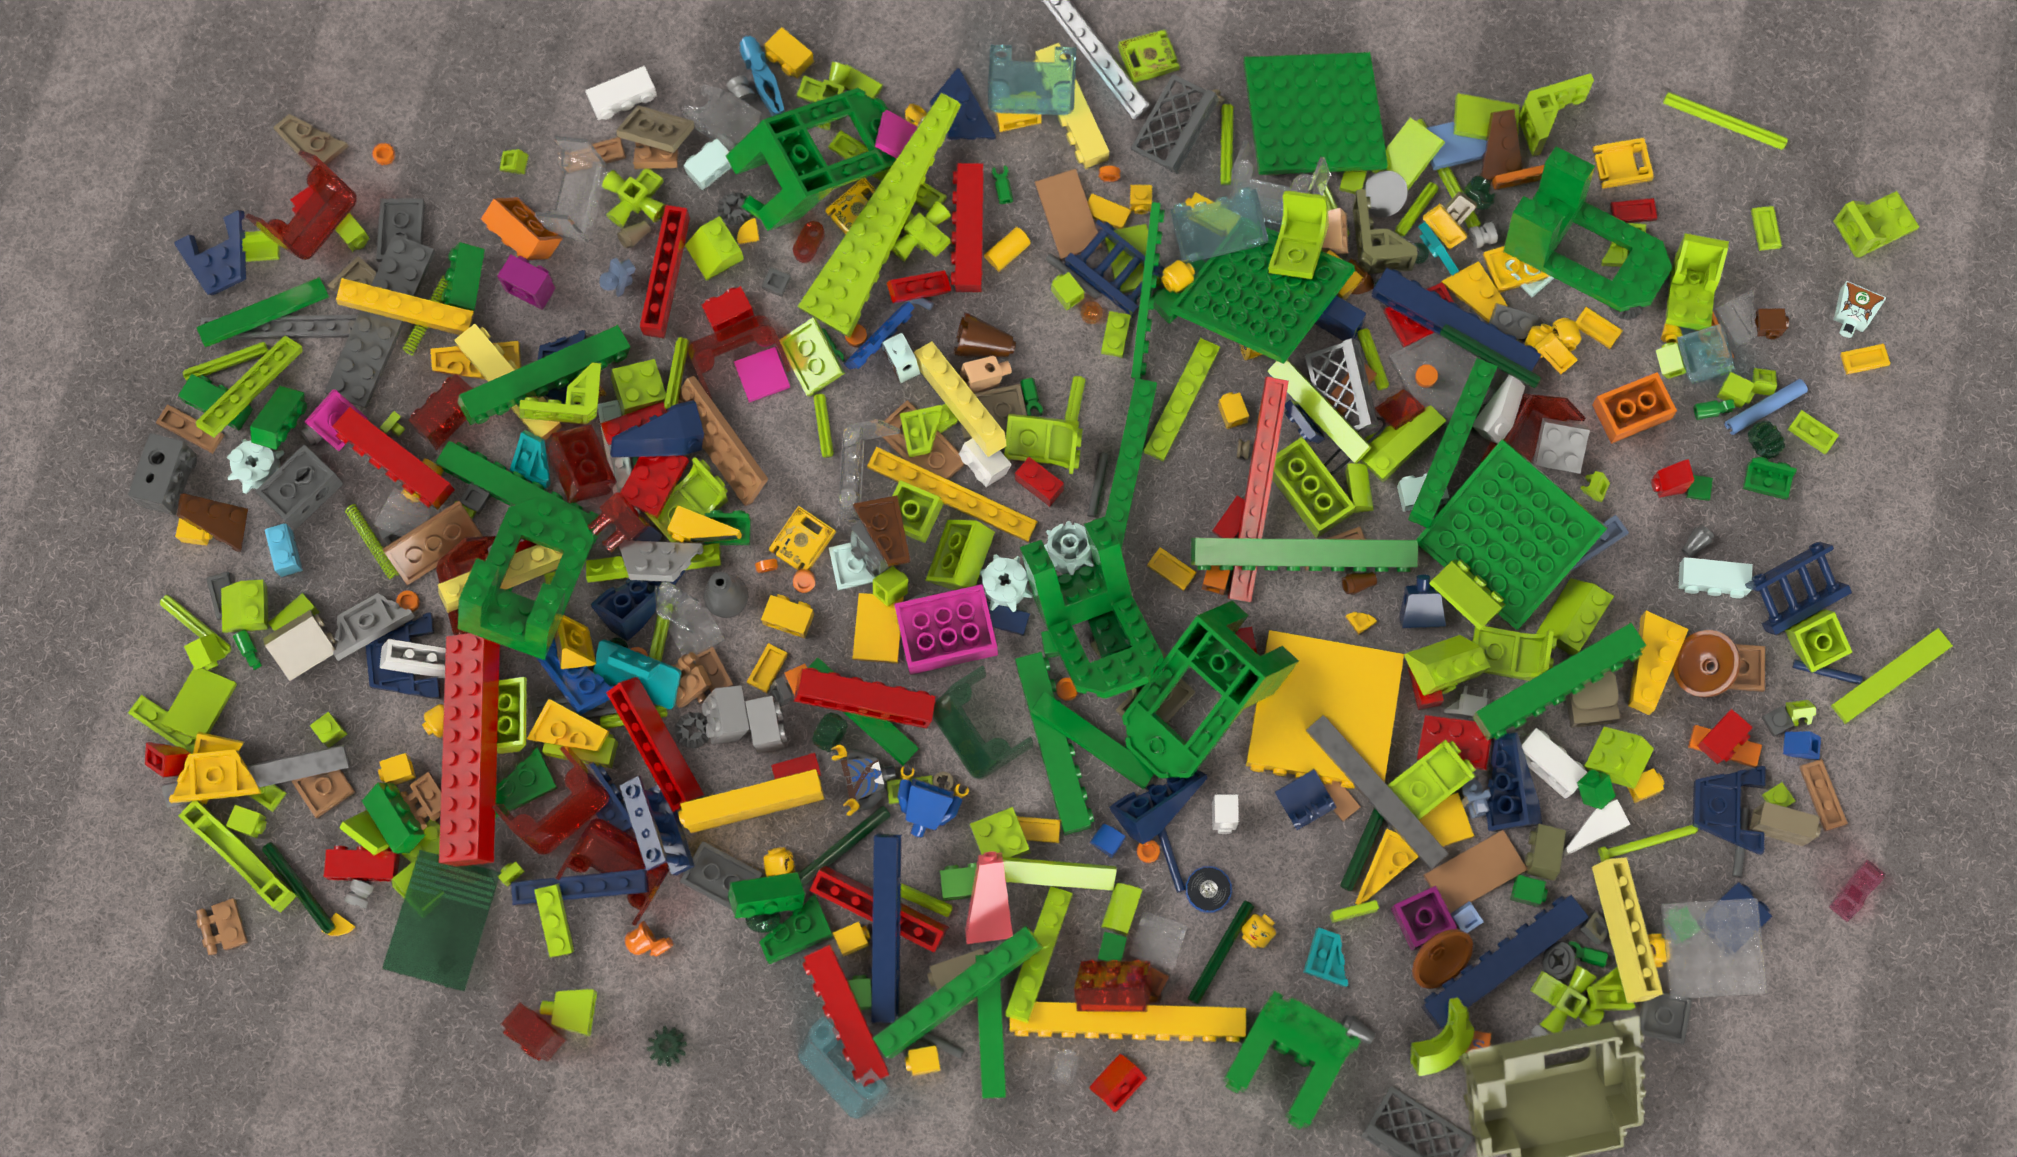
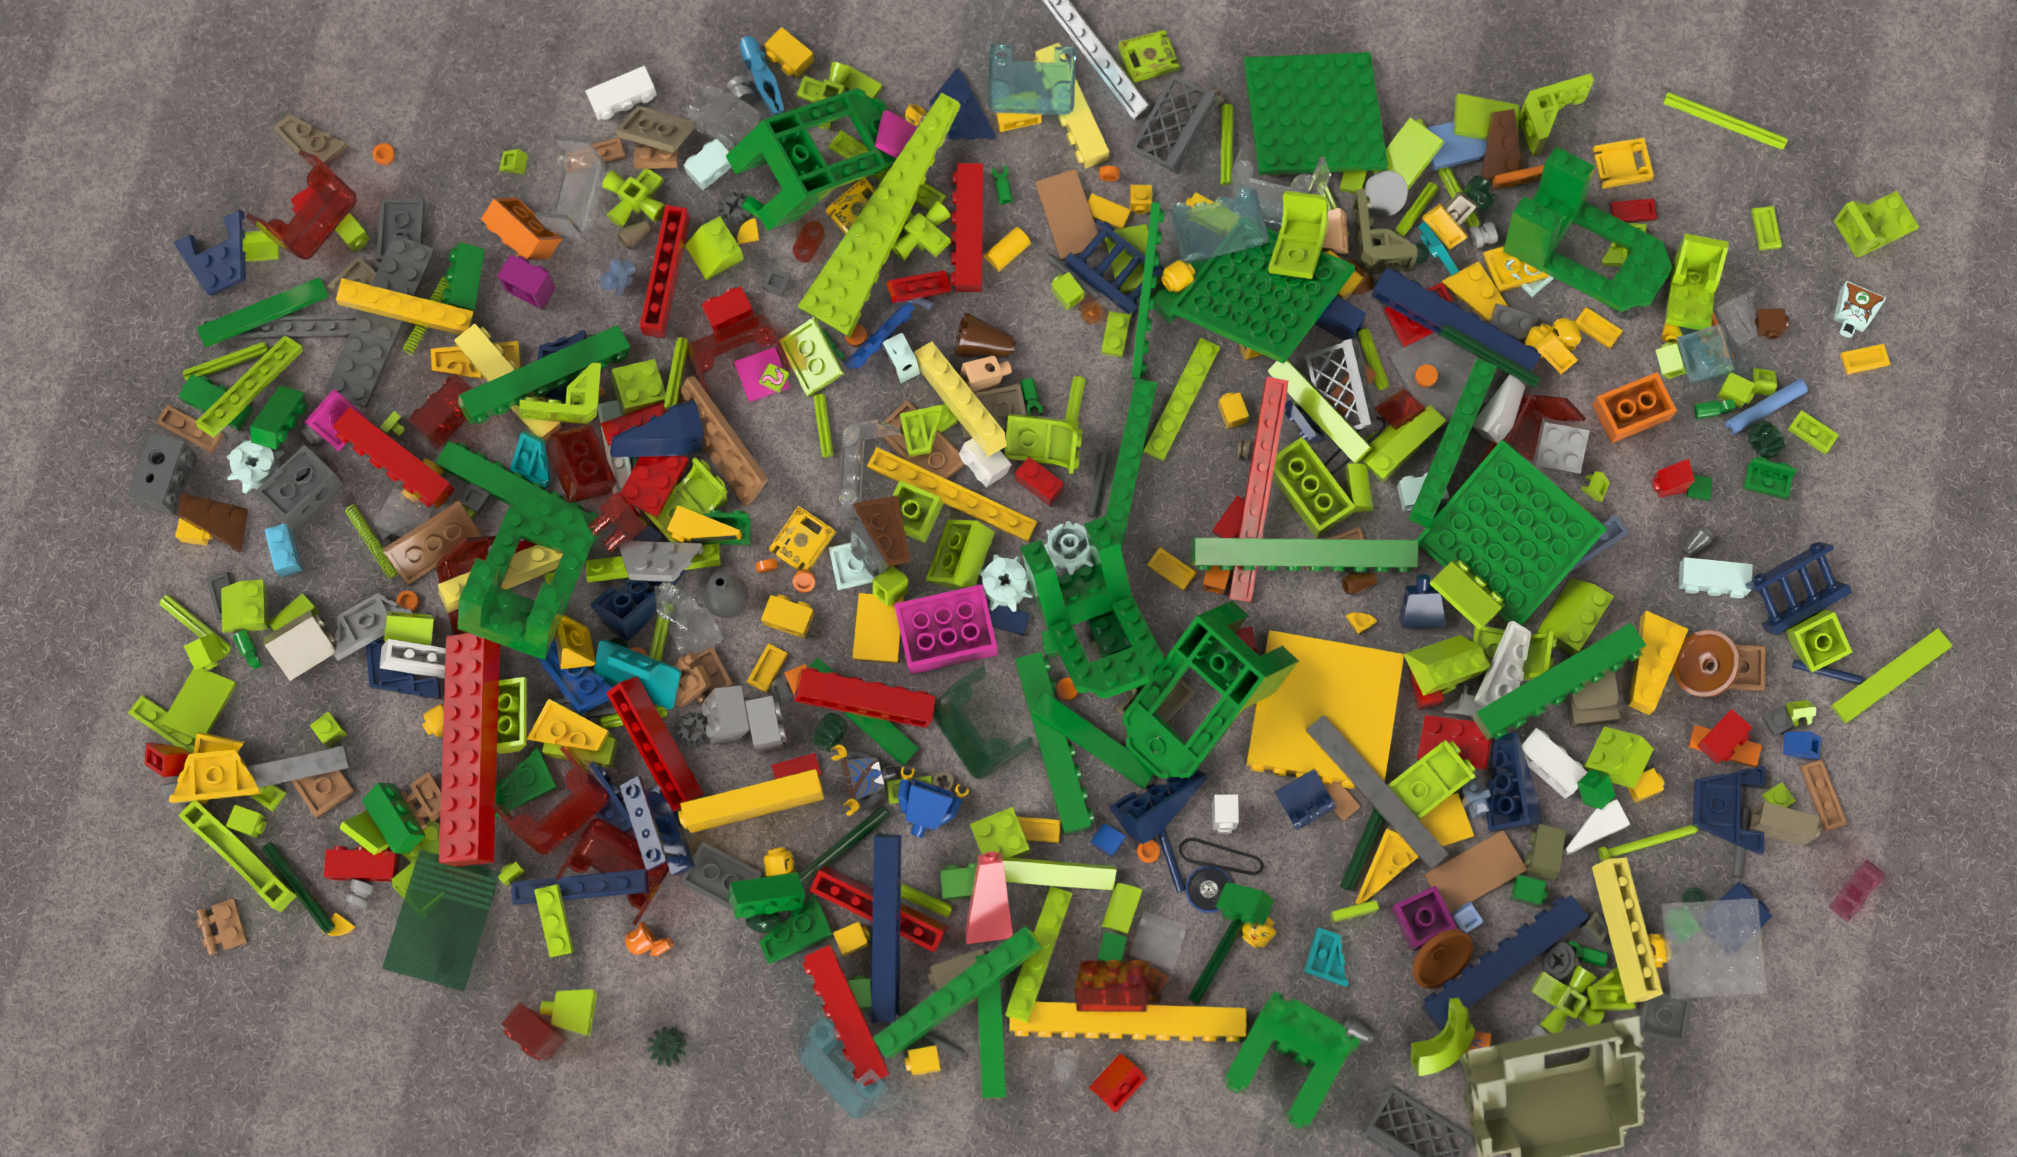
yellow brick [378,753,416,785] -> none
none -> lime brick [383,611,434,646]
none -> lime tile [759,363,790,393]
none -> black piece [1179,838,1264,875]
none -> green brick [1216,882,1274,926]
none -> white wing [1474,621,1532,707]
none -> clear green plate [1682,888,1706,911]

